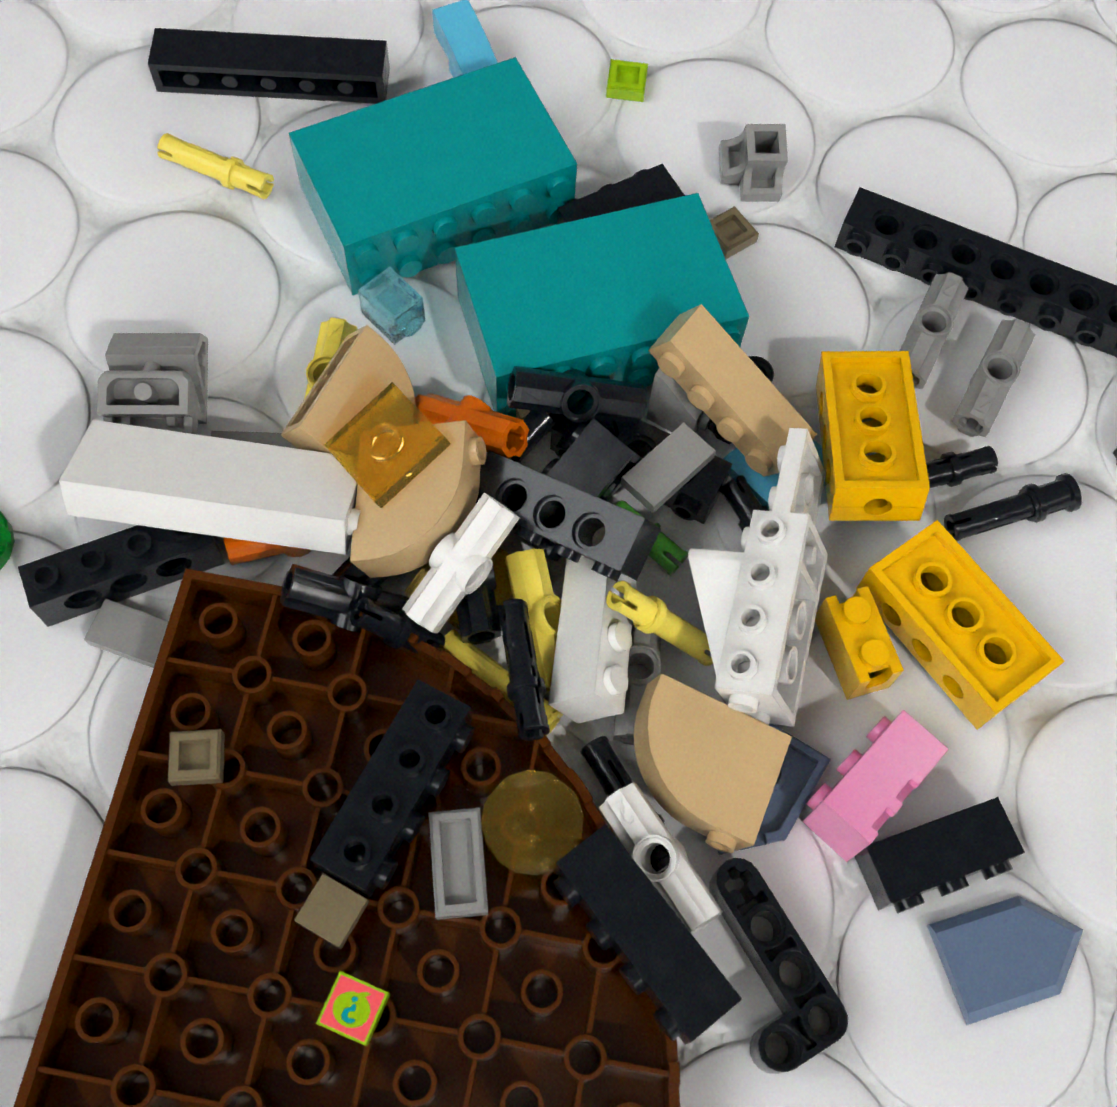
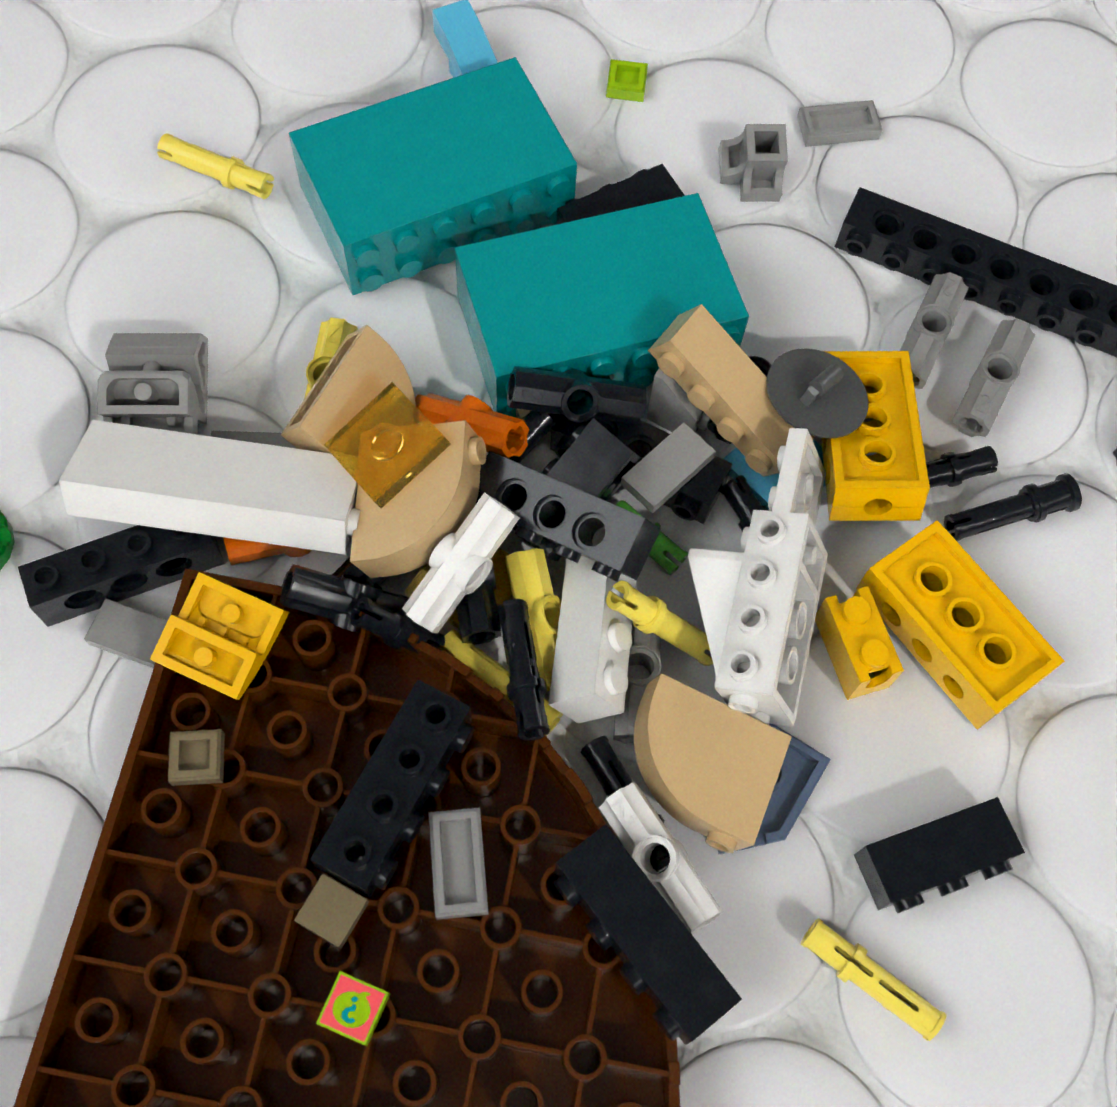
black brick [147,28,390,103] -> none
clear light blue brick [358,267,426,345] -> none
clear yellow tile [482,770,584,875] -> none
black beam [709,858,848,1074] -> none
dark tan tile [710,206,759,259] -> none
bright pink wedge [803,710,948,862] -> none
sand blue tile [927,896,1084,1025] -> none
none -> yellow slope [150,572,289,700]
none -> dark grey shield [766,348,868,438]
none -> light grey tile [797,100,882,147]
none -> light yellow pin [800,918,947,1041]

